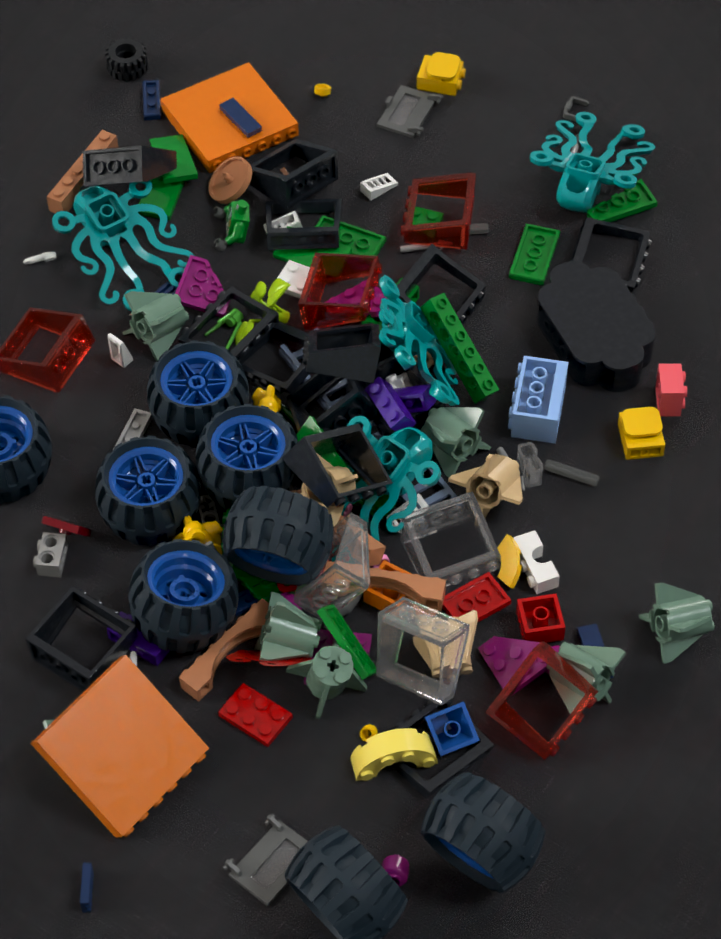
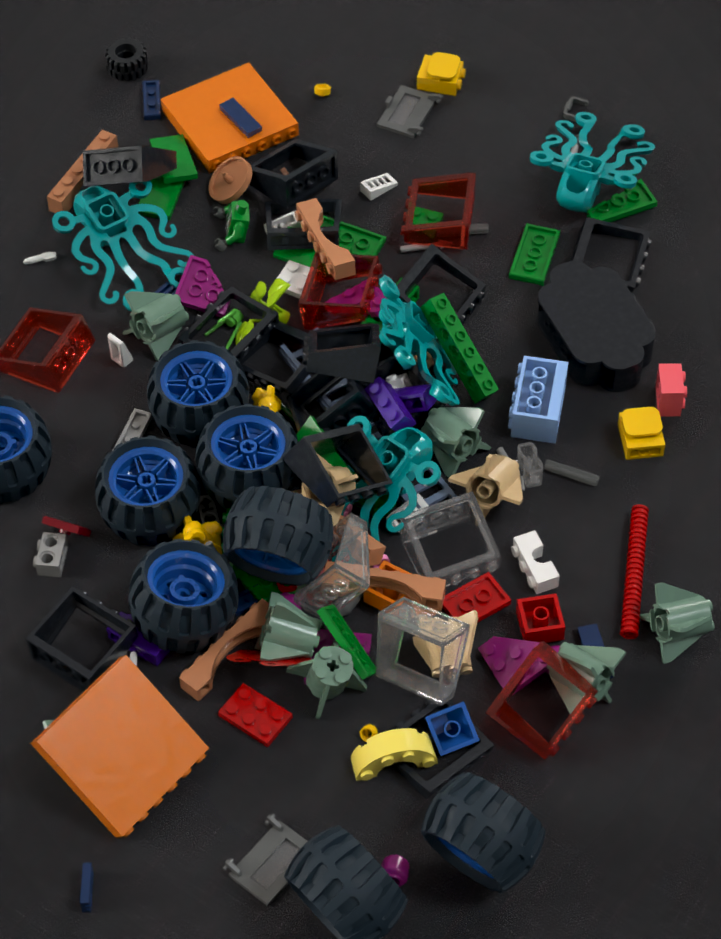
yellow tile [496,534,521,589] -> none
none -> nougat arch [295,198,356,280]
none -> red piece [620,504,649,639]

